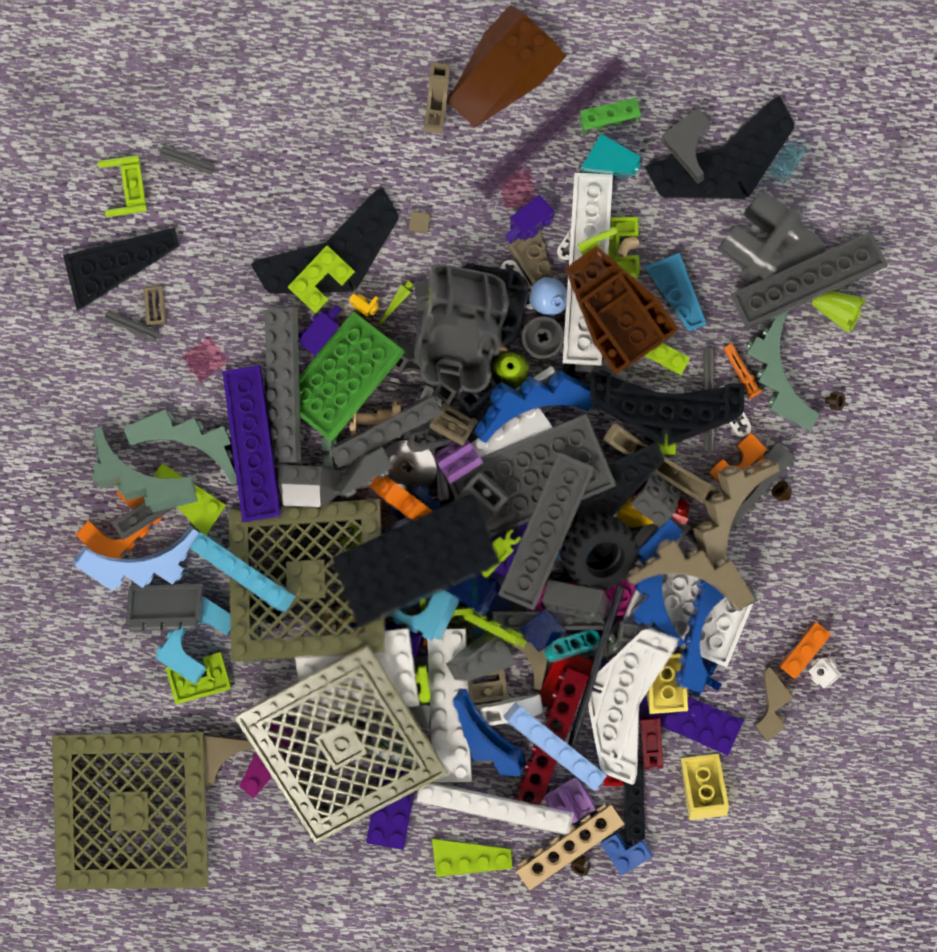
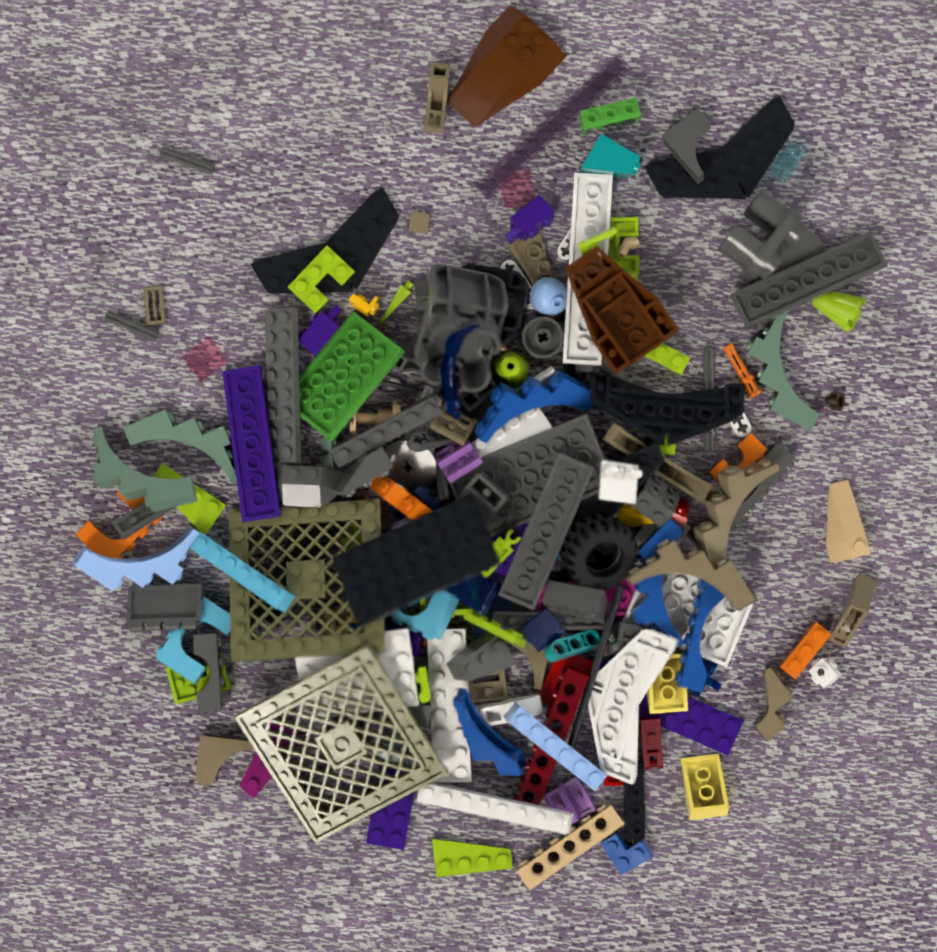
olive plate [52,732,209,890] -> none
black wing [63,227,180,311] -> none
lime plate [97,155,147,217] -> none
dark brown tile [570,855,591,876] -> none
dark azure wing [644,253,707,331] -> none
dark brown tile [771,481,792,501] -> none
none -> dark grey arch [193,633,226,712]
none -> clear blue animal [440,323,478,419]
none -> white hinge [599,460,642,504]
none -> tan wedge [826,479,871,563]
none -> dark tan arch [828,573,877,648]

